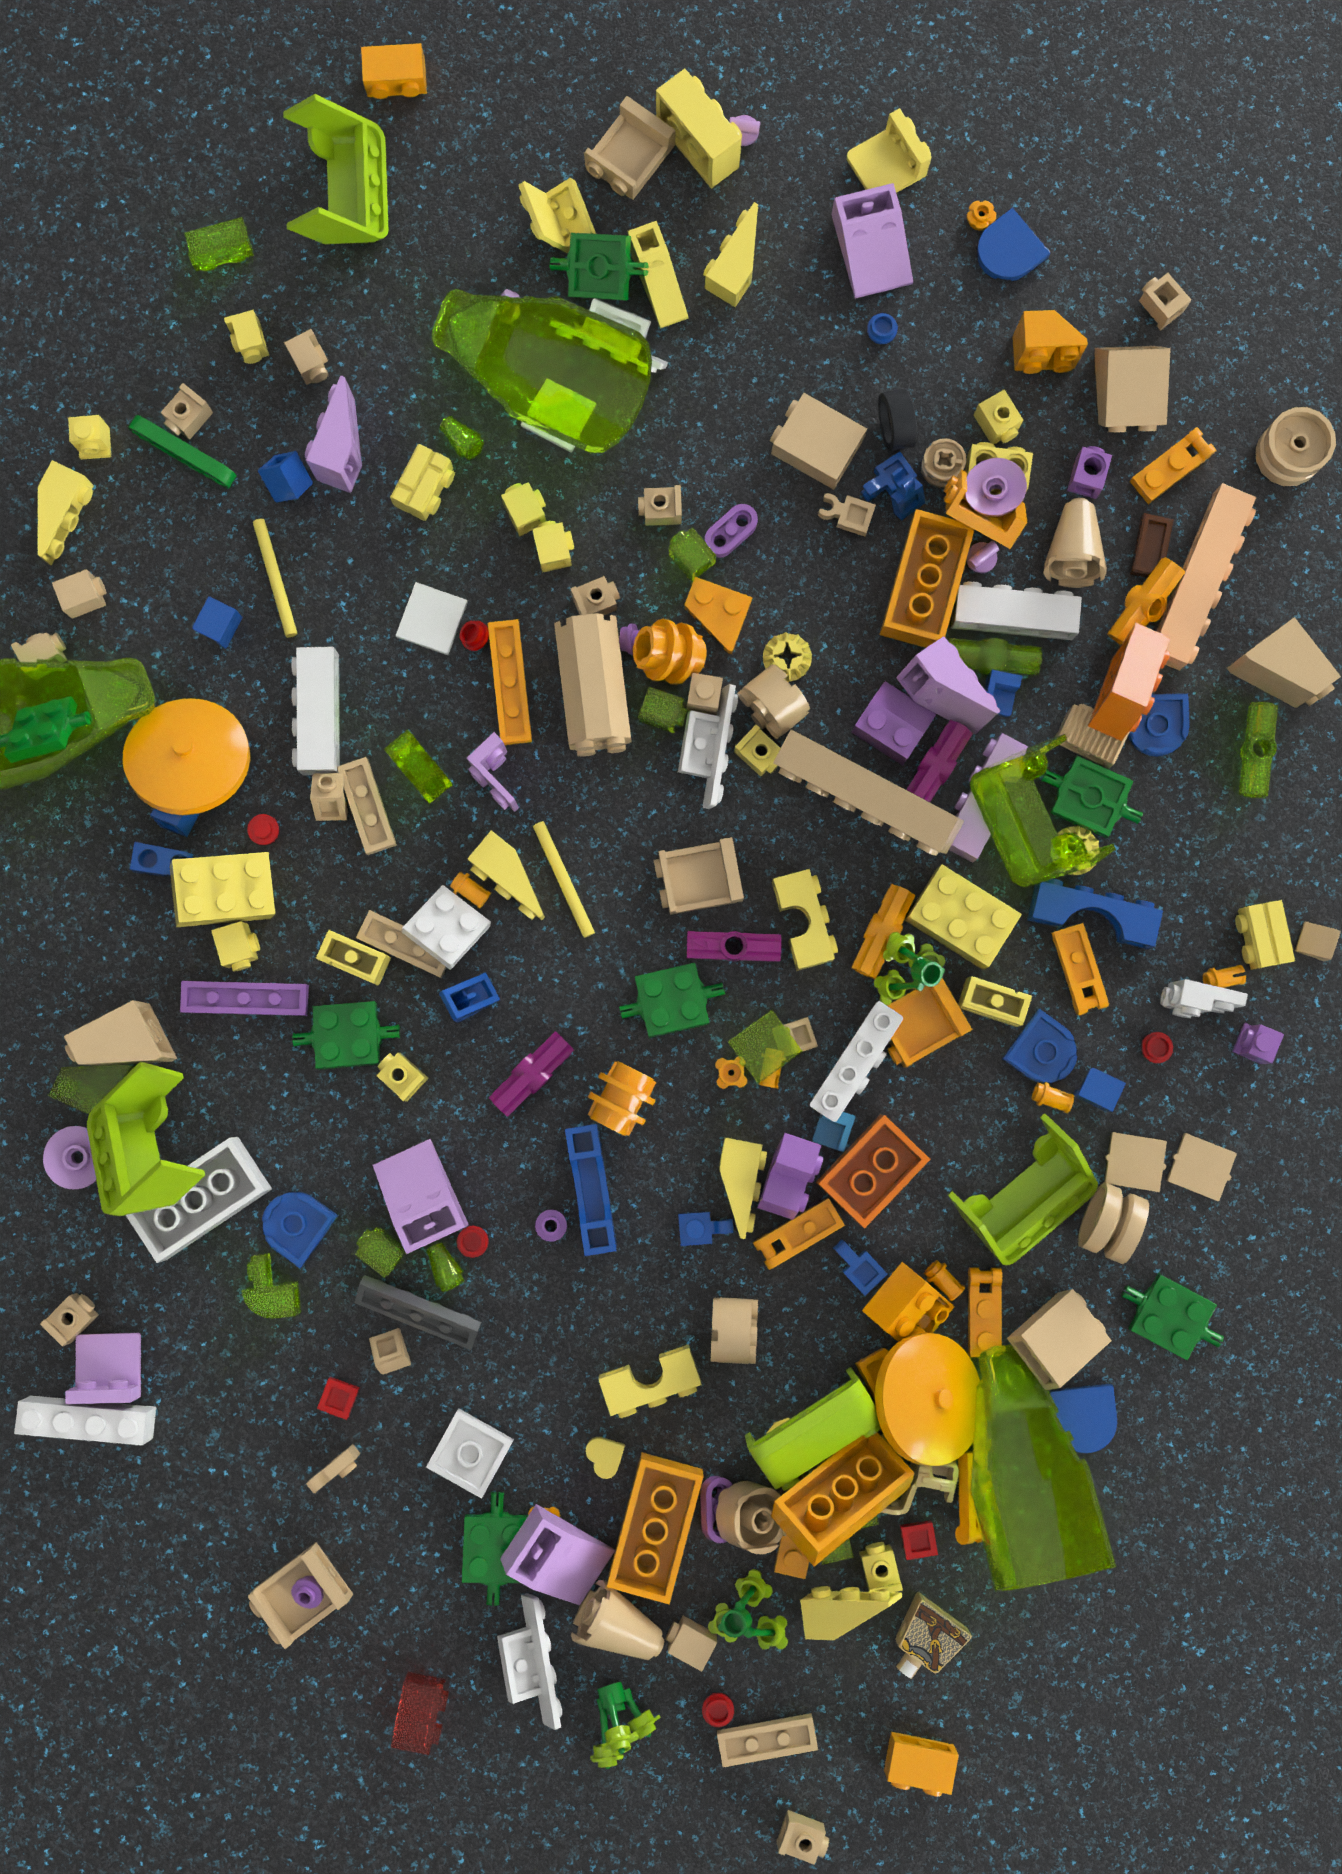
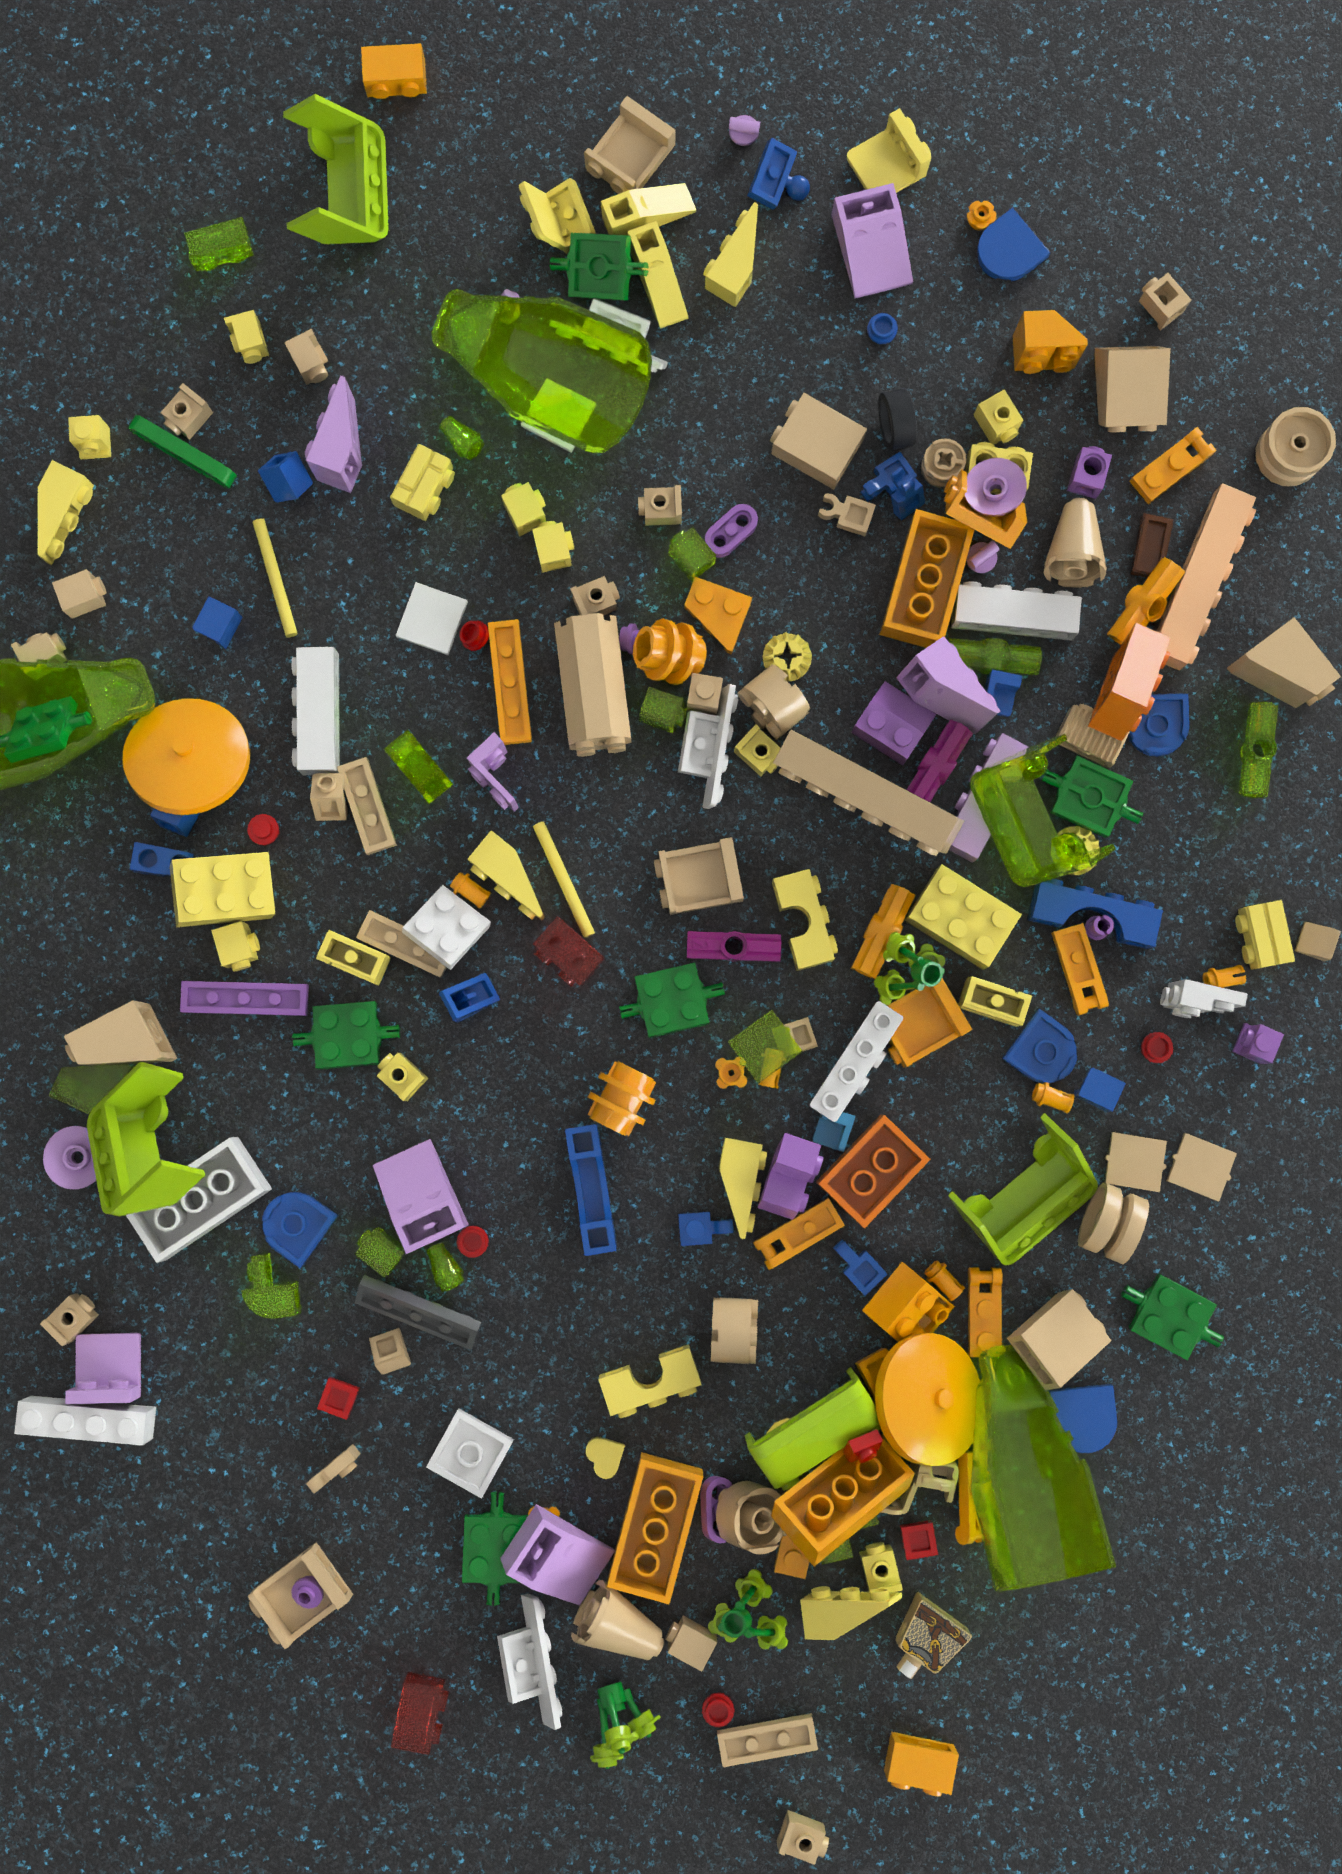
magenta piece [489,1031,574,1117] -> none
medium lavender plate [535,1209,567,1241] -> none
light yellow brick [656,69,742,189] -> none
none -> clear red brick [533,916,605,987]
none -> light yellow slope [601,183,696,236]
none -> blue plate [747,138,810,210]
none -> red plate [843,1429,883,1463]
none -> medium lavender pin [1085,915,1114,940]

